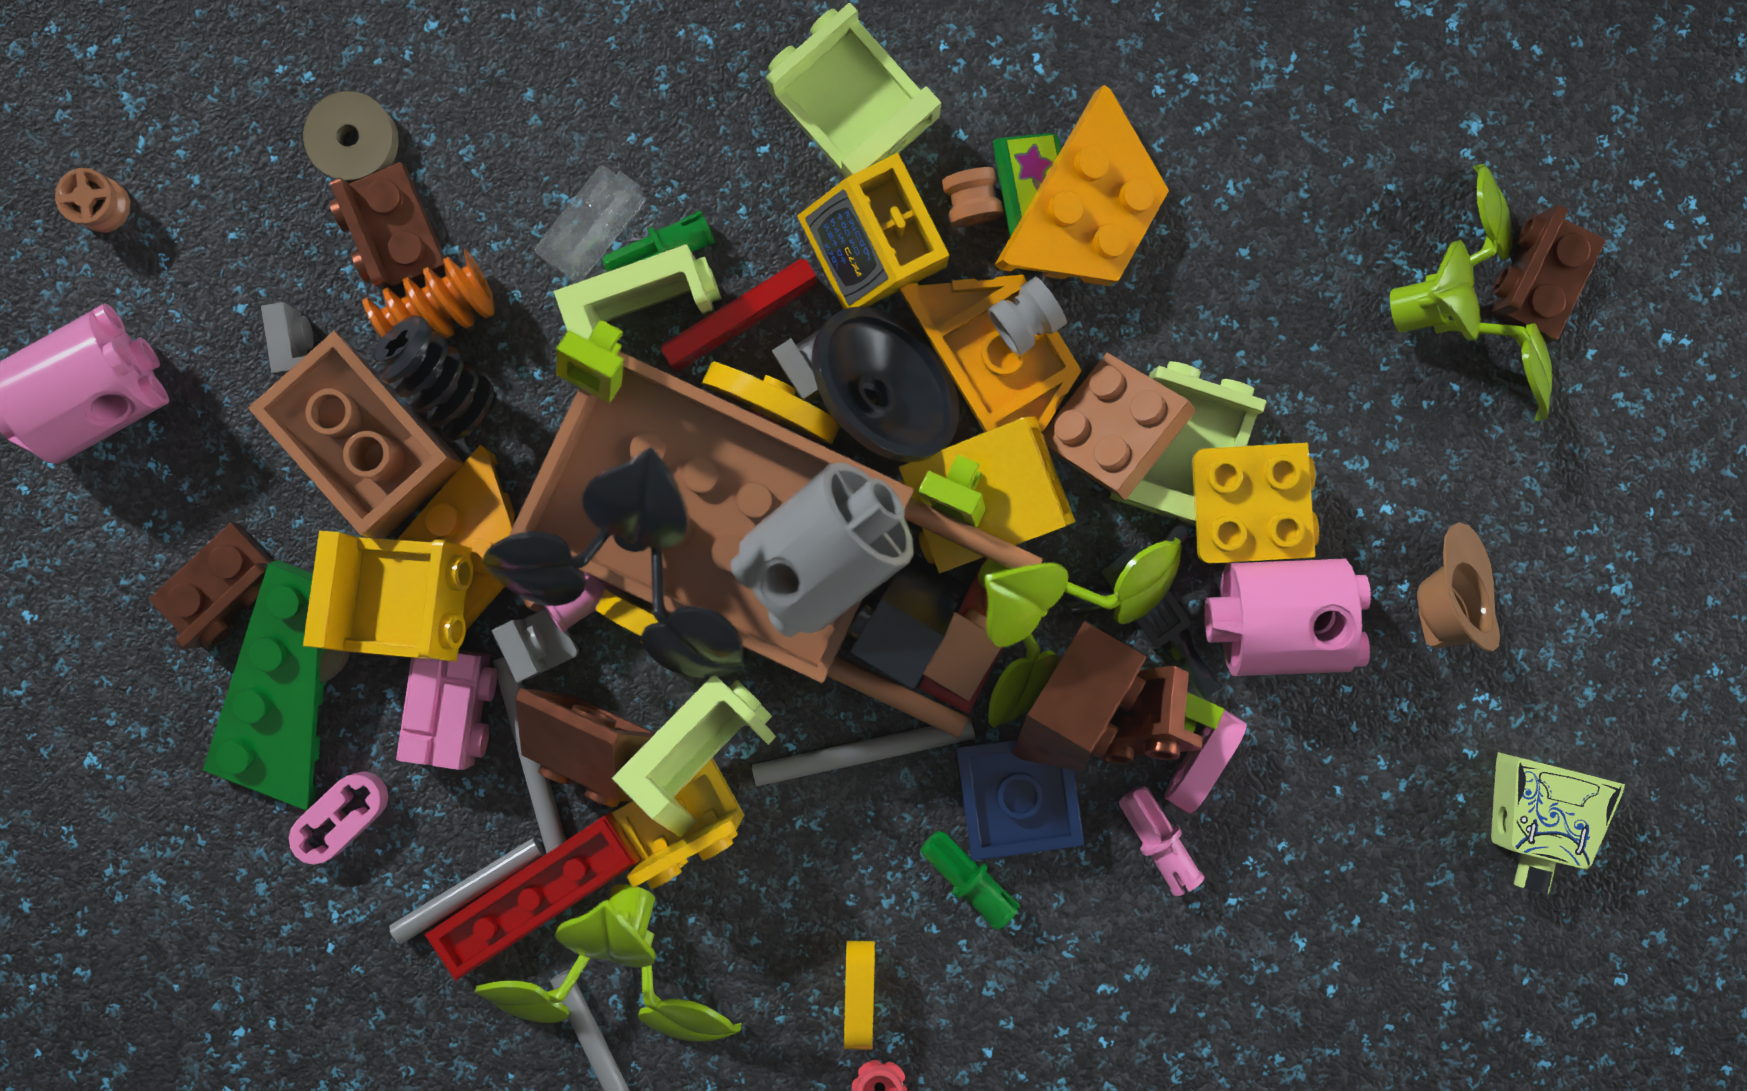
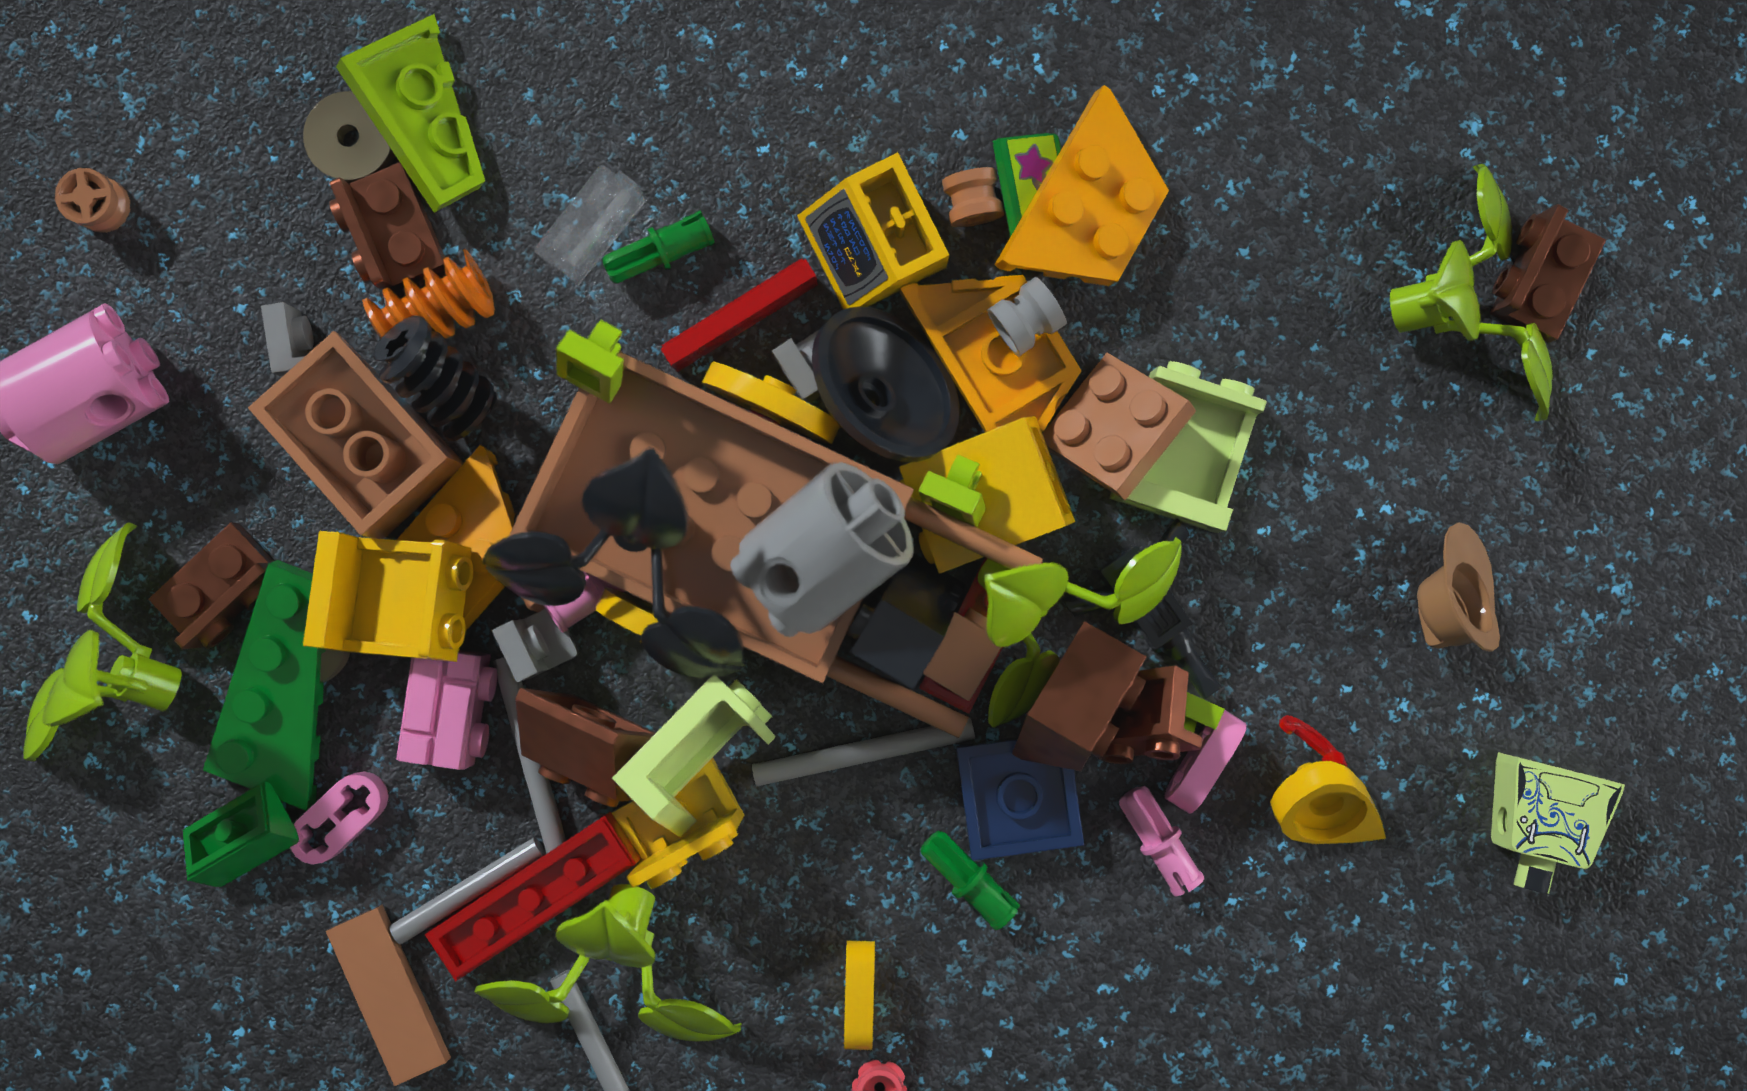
yellowish green panel [554,244,722,339] -> none
yellowish green panel [766,3,941,178] -> none
yellow bracket [1192,443,1319,563] -> none
bright pink cylinder [1204,559,1371,676] -> none
none -> lime plant [23,522,182,762]
none -> green slope [183,781,299,887]
none -> nougat tile [326,904,451,1086]
none -> lime wing [336,14,485,213]
none -> yellow piece [1270,715,1386,844]

